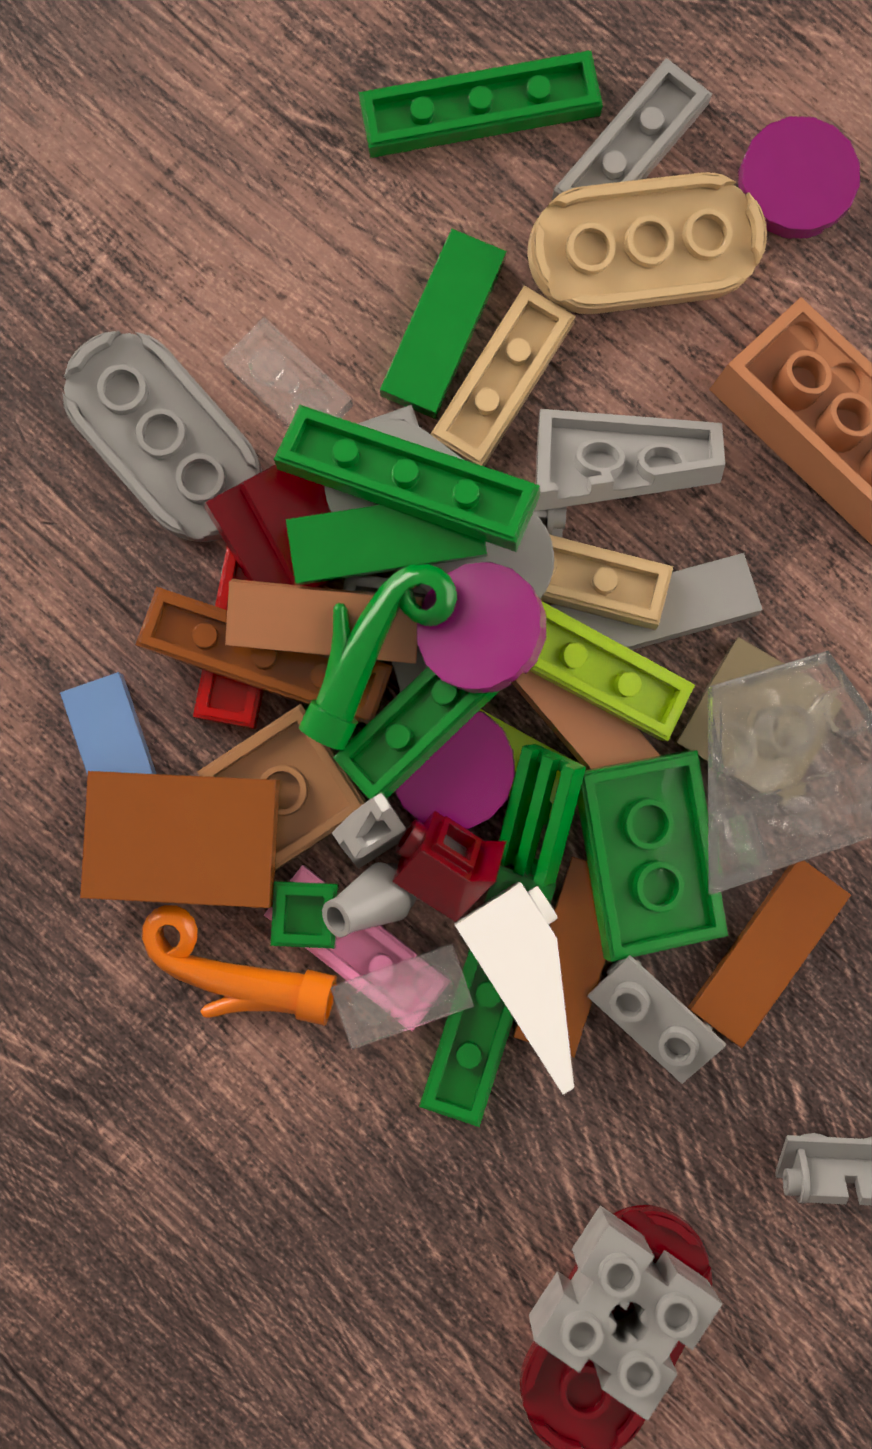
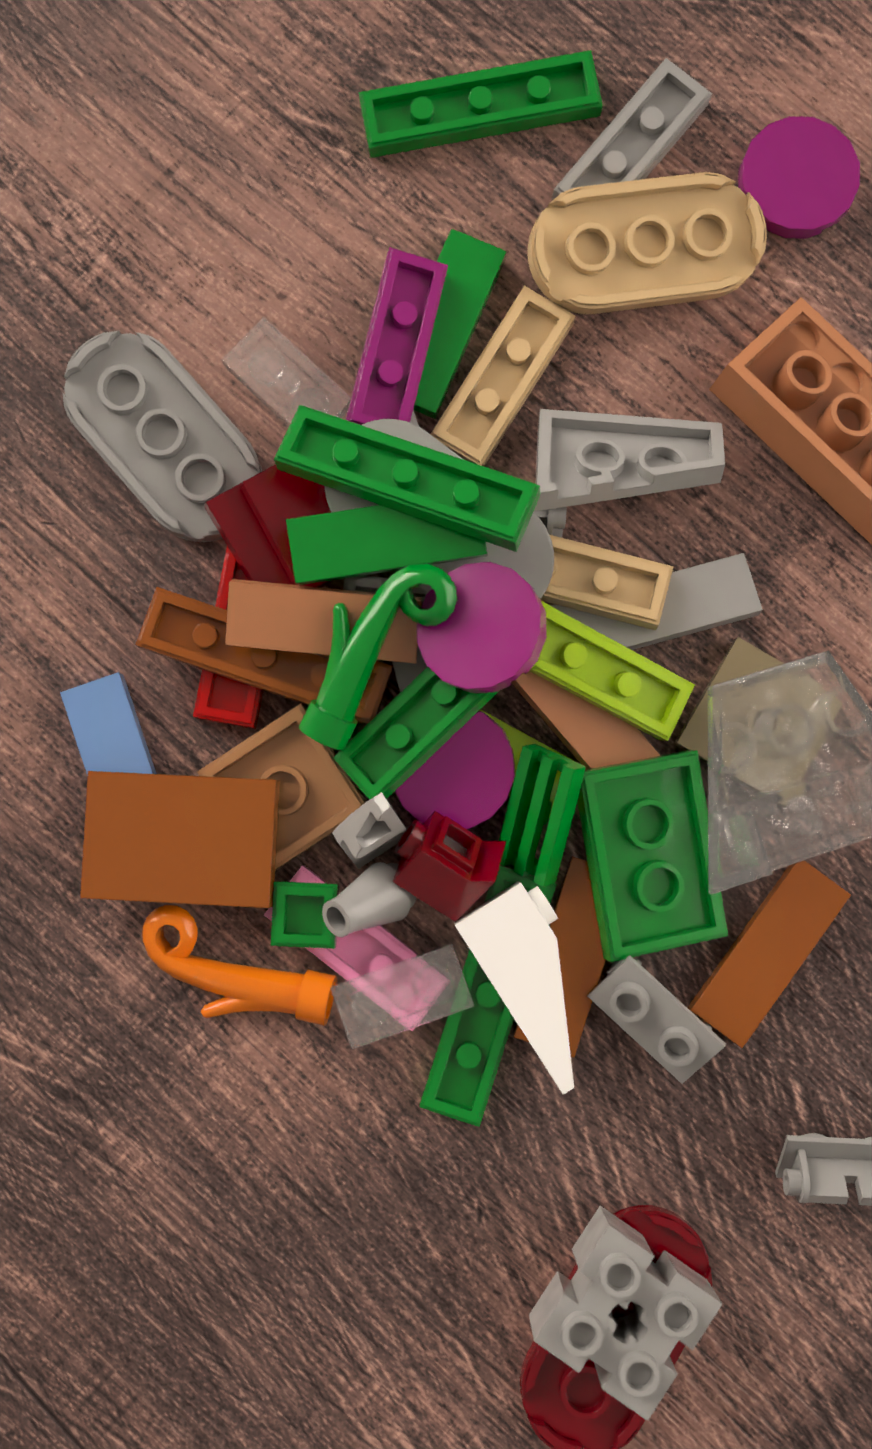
none -> magenta tile [346,247,448,425]

